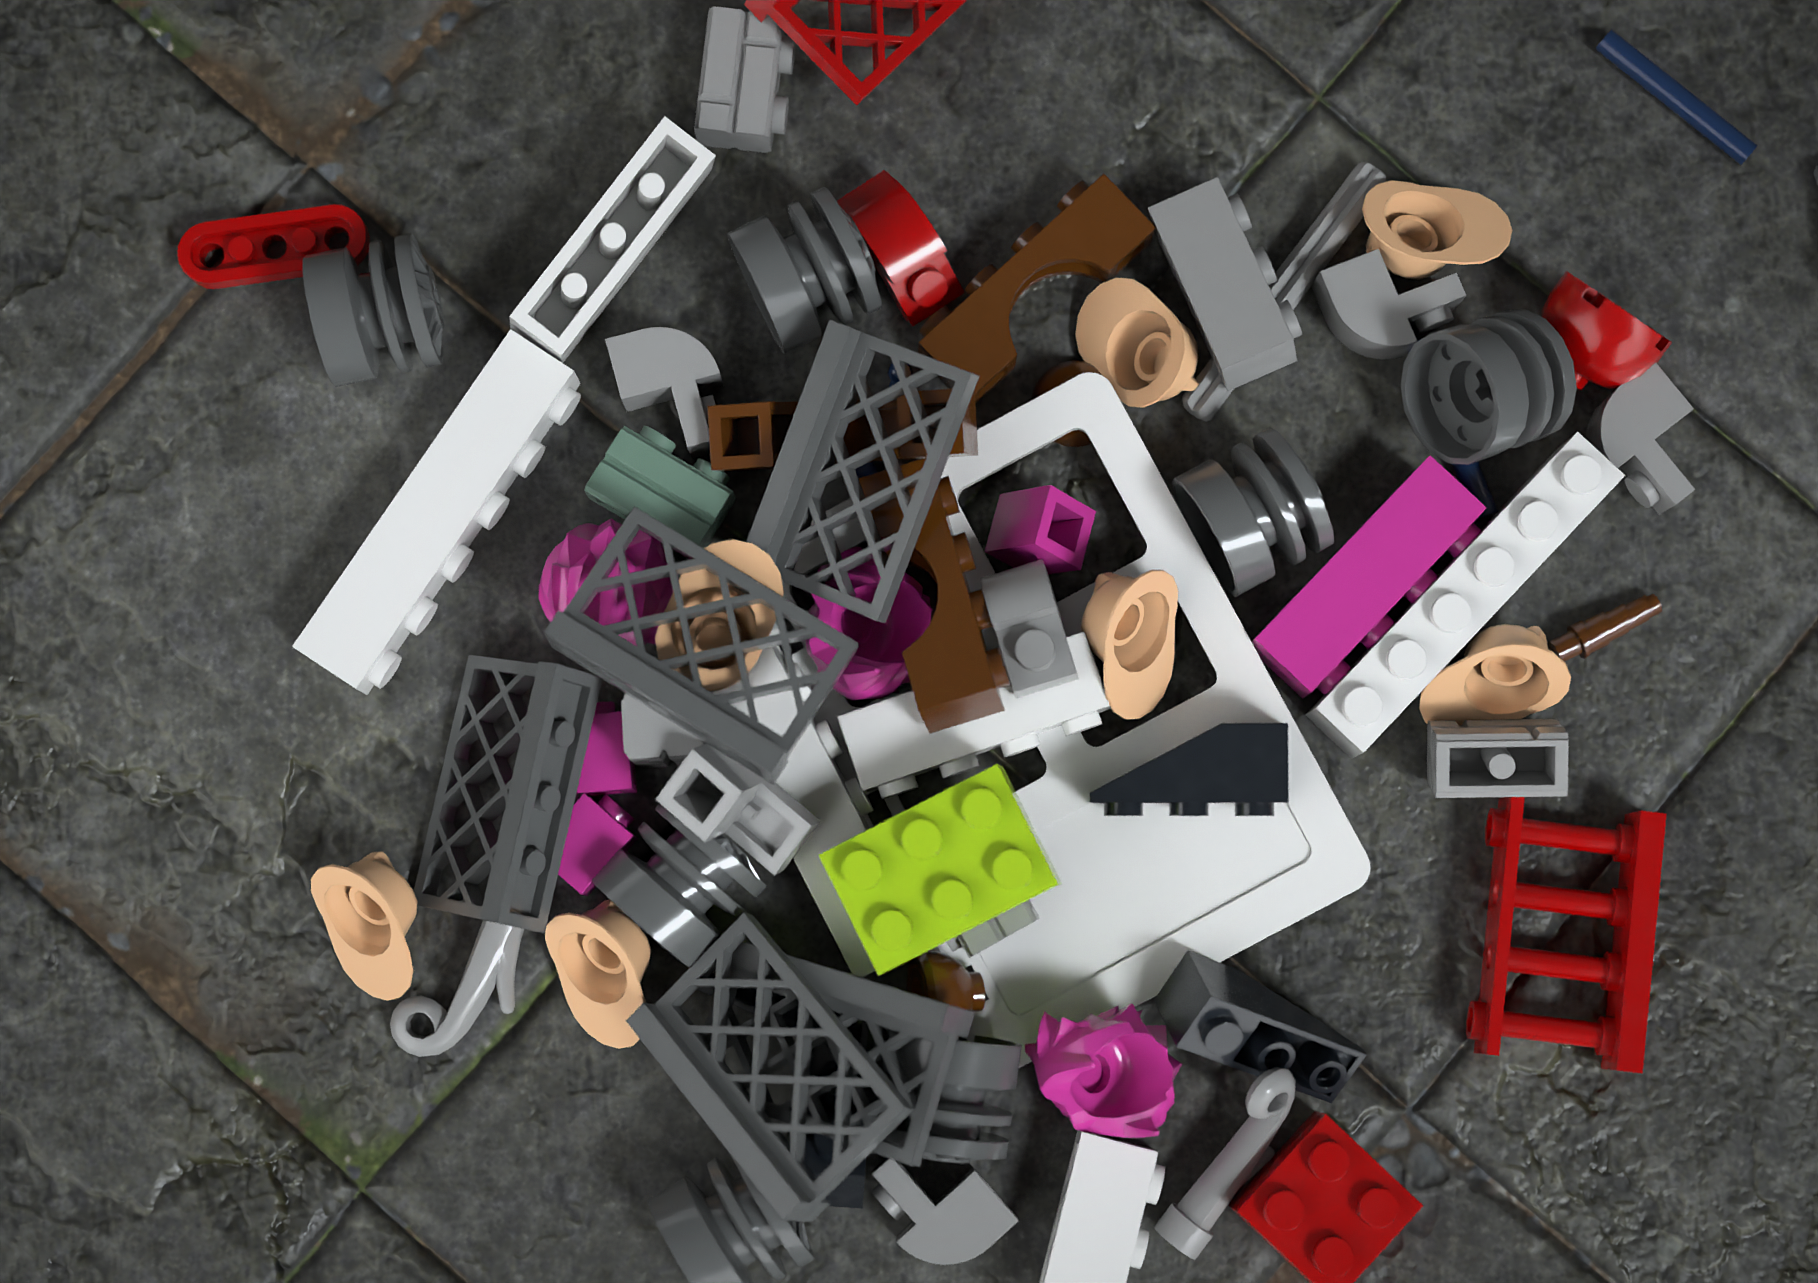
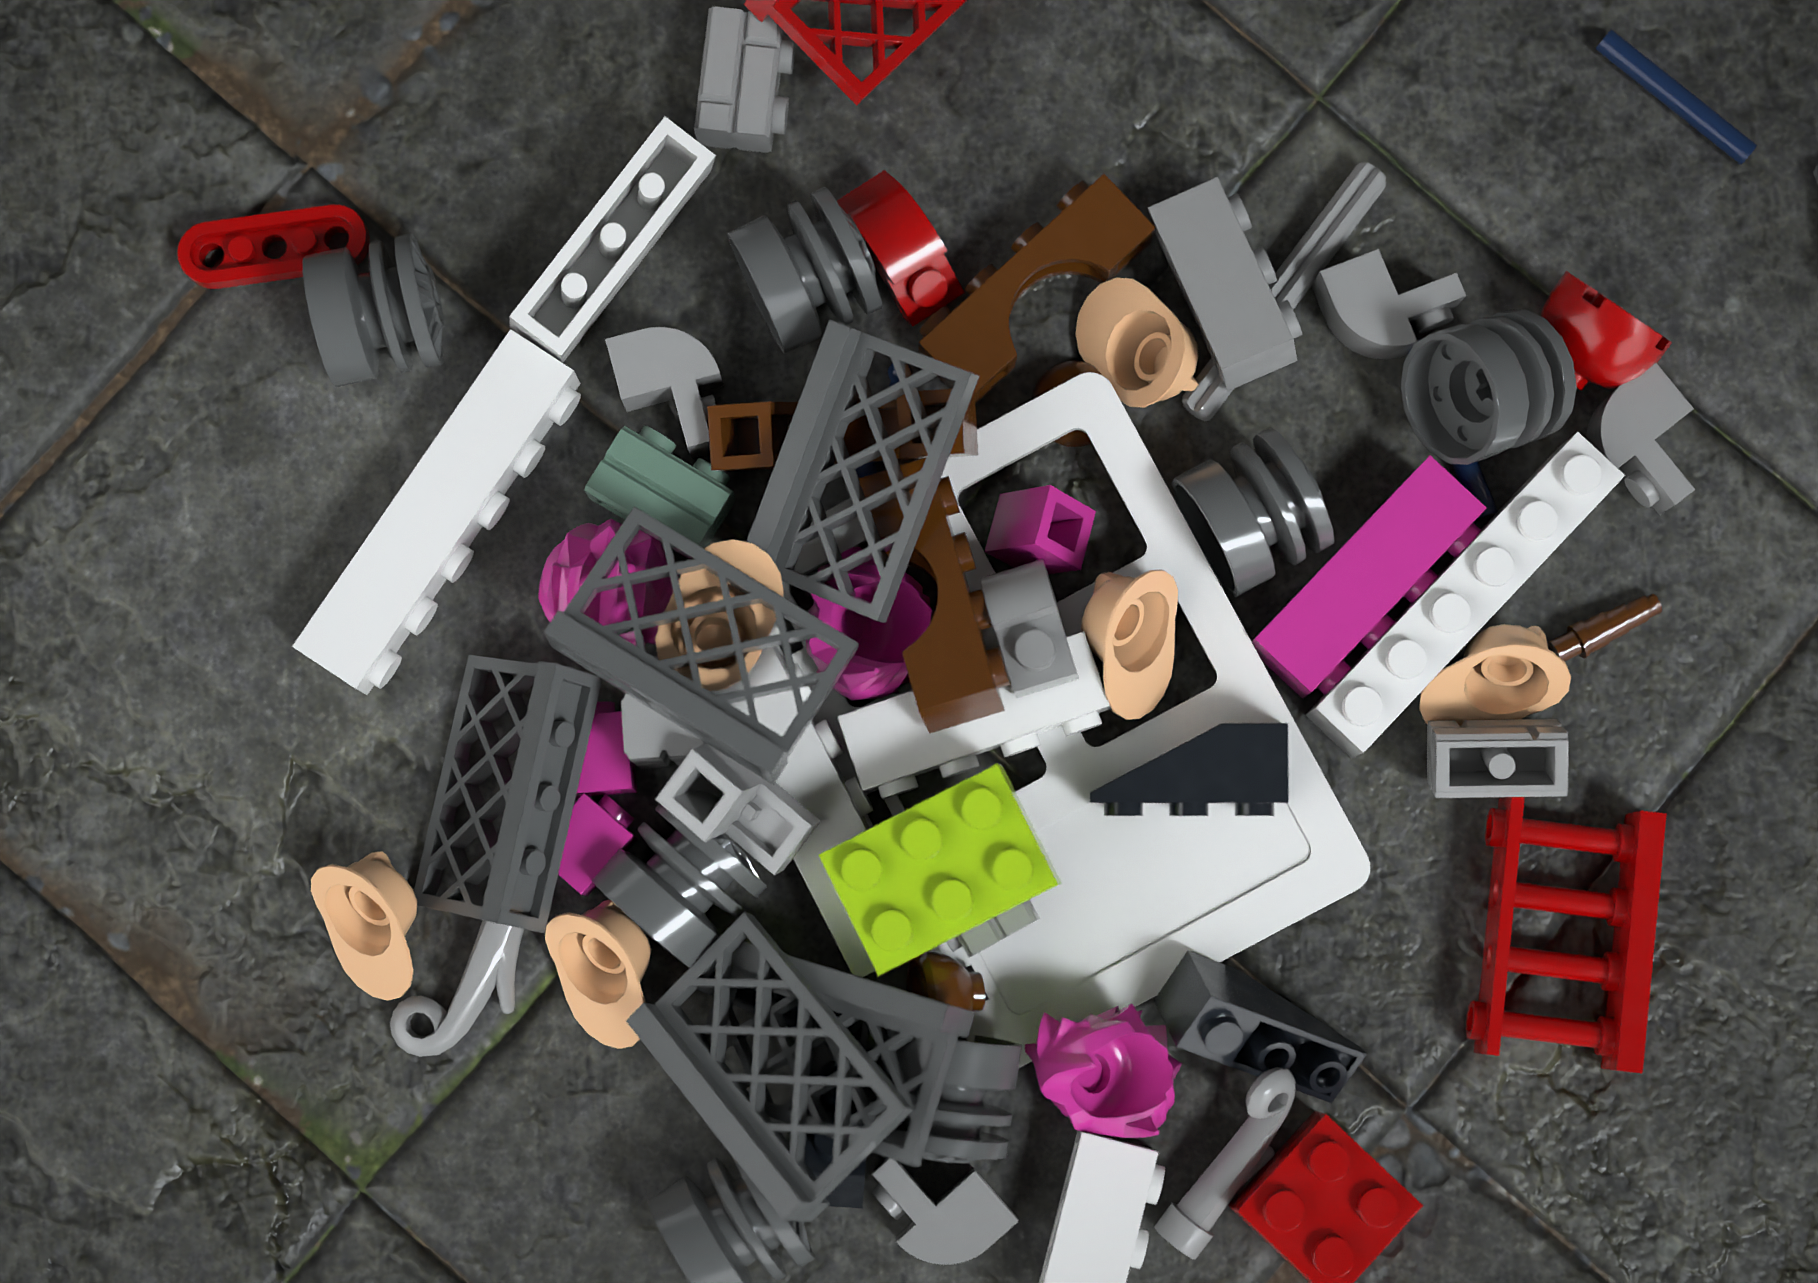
light nougat piece [1362,180,1512,279] -> none

